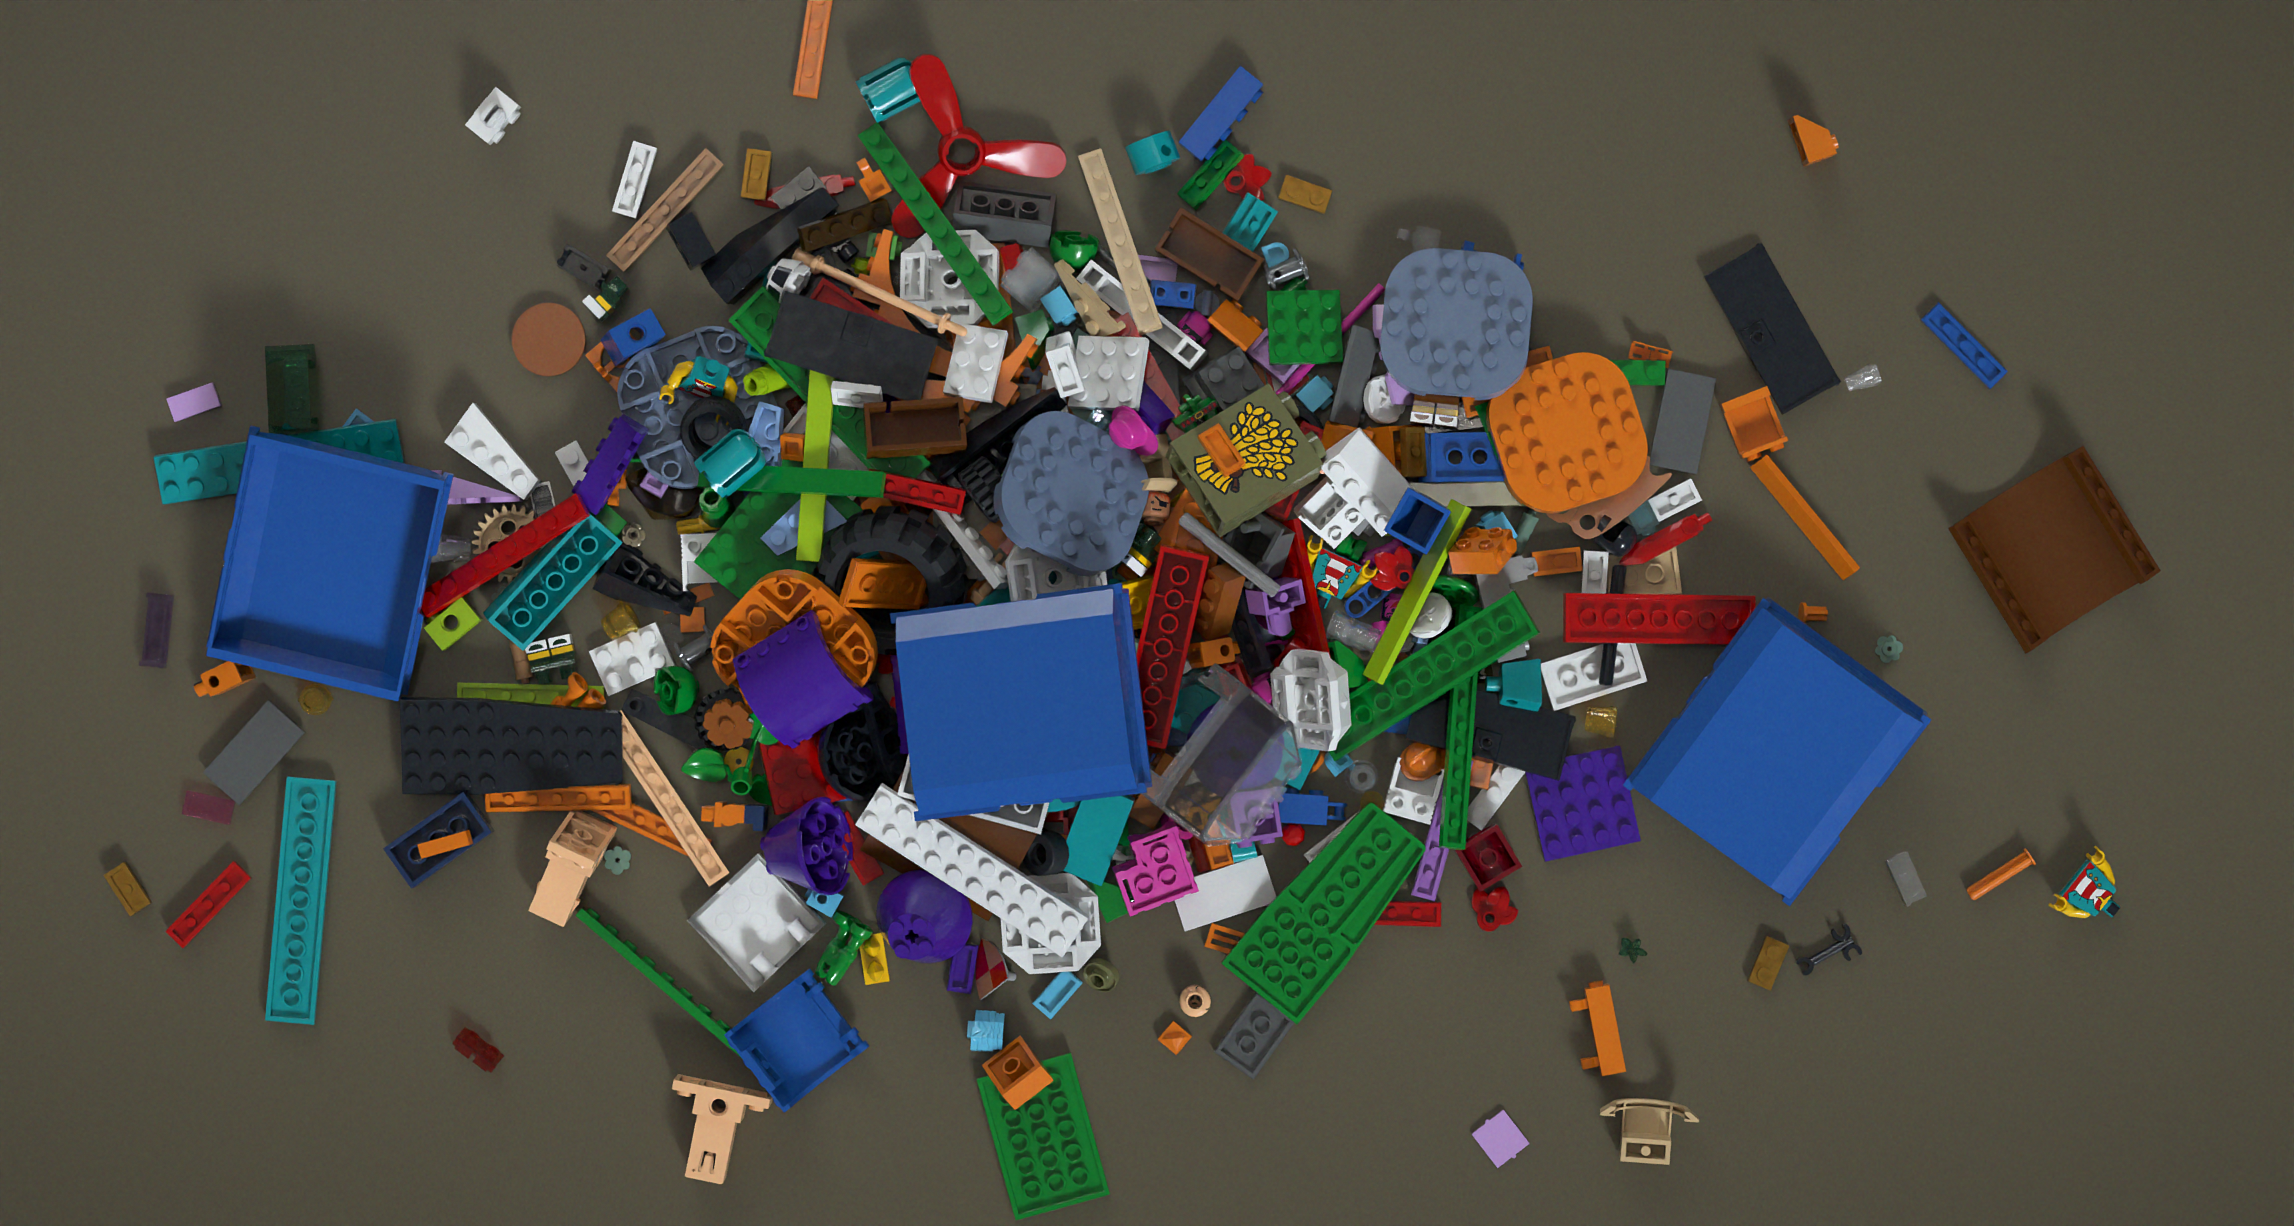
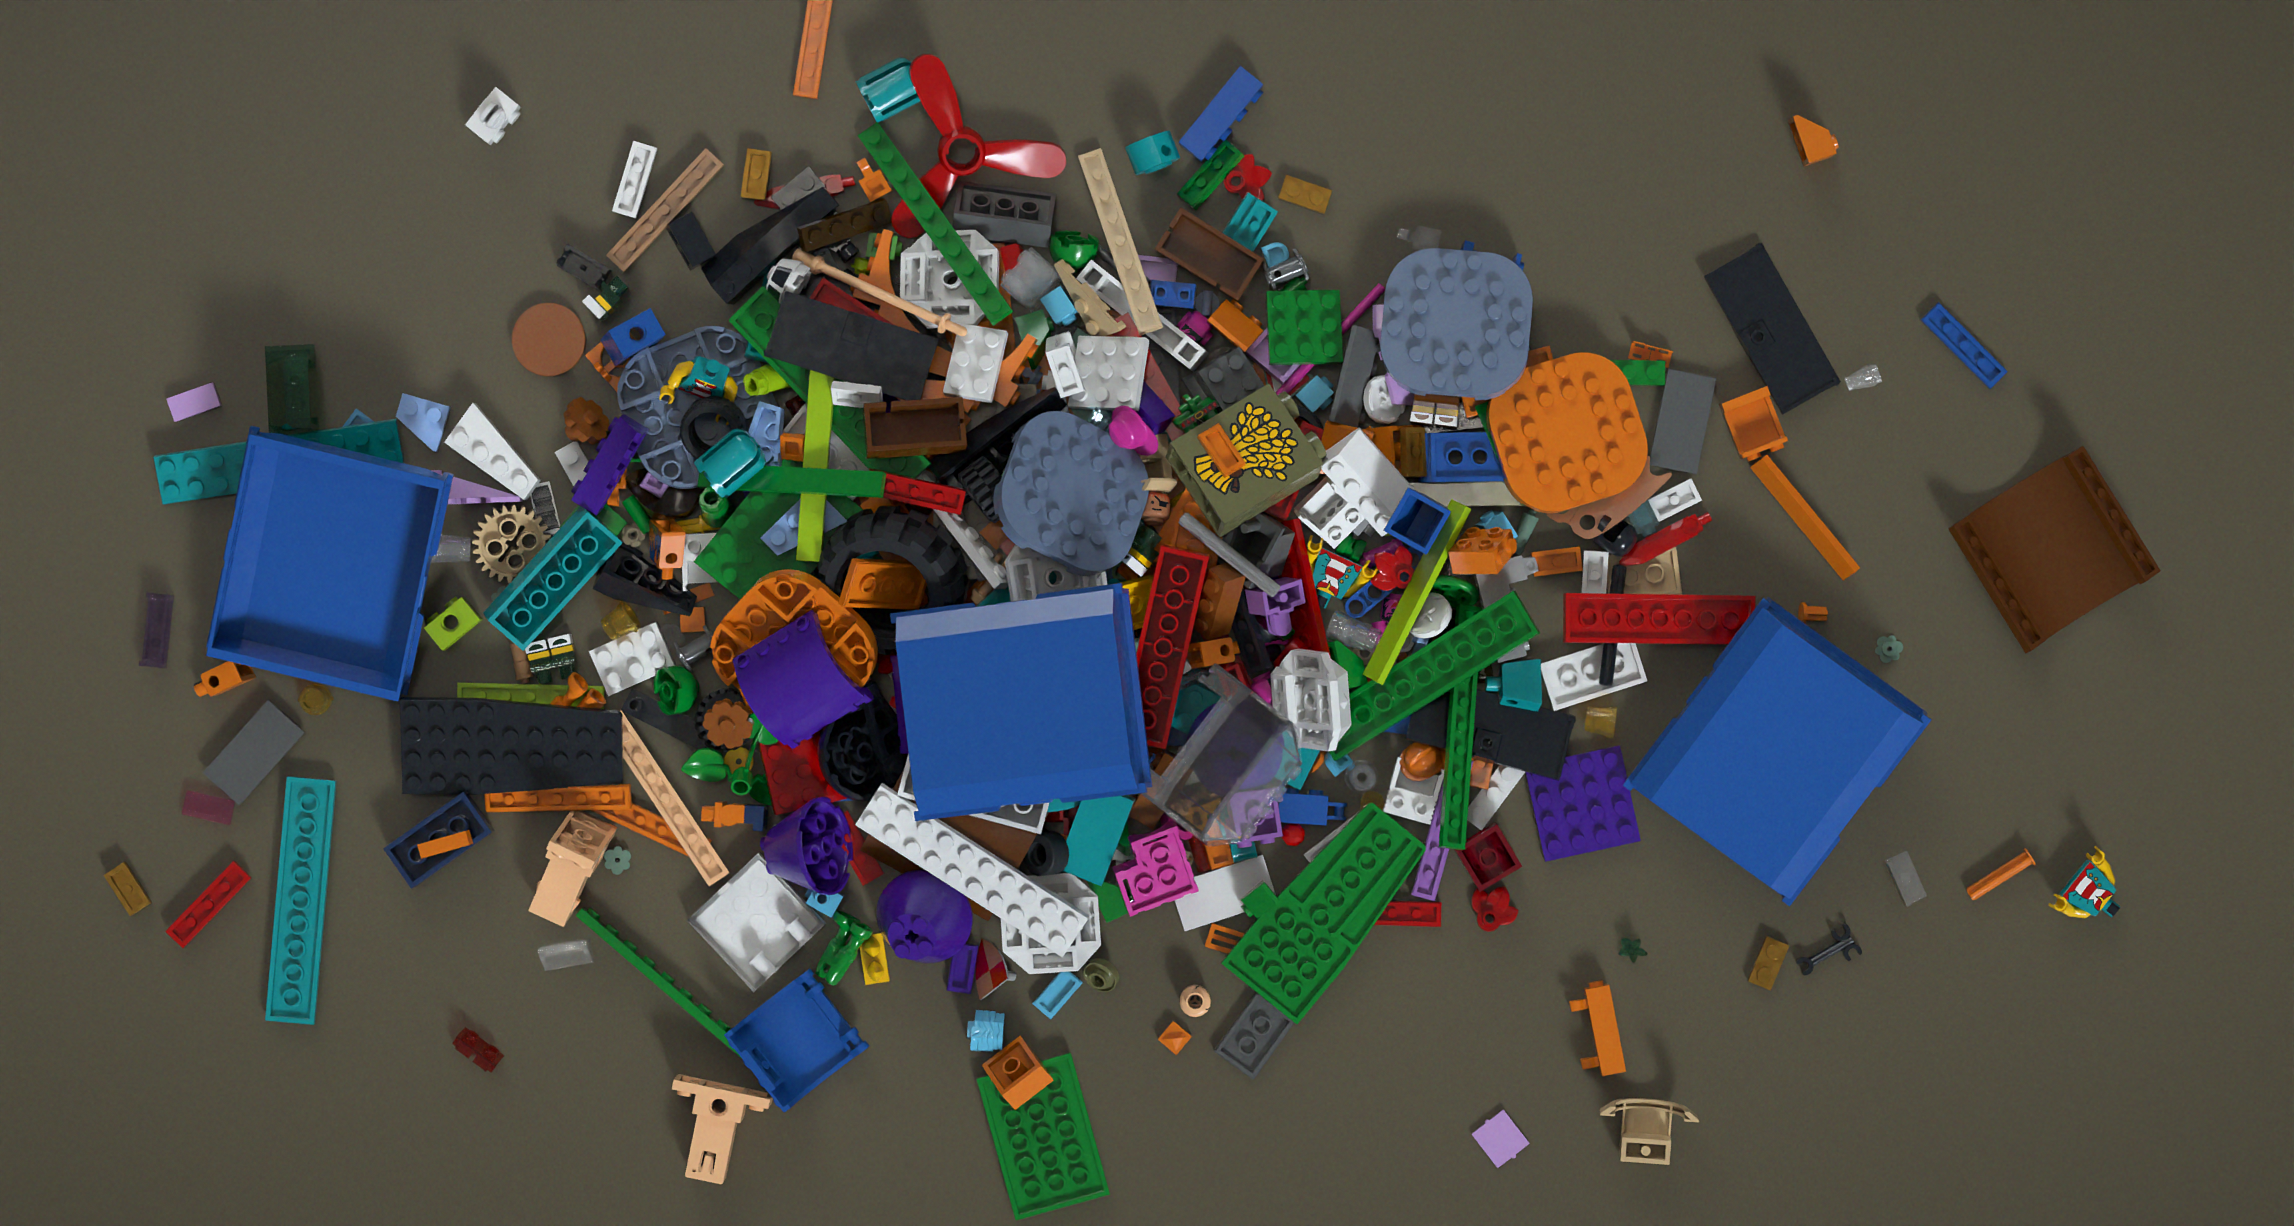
red plate [421,493,590,618] -> none
none -> light blue wing [396,393,451,452]
none -> clear tile [538,938,594,971]
none -> dark orange plant [563,397,609,445]
none -> green hinge [622,495,650,535]
none -> orange torso [649,519,686,580]
none -> green slope [1240,880,1280,919]

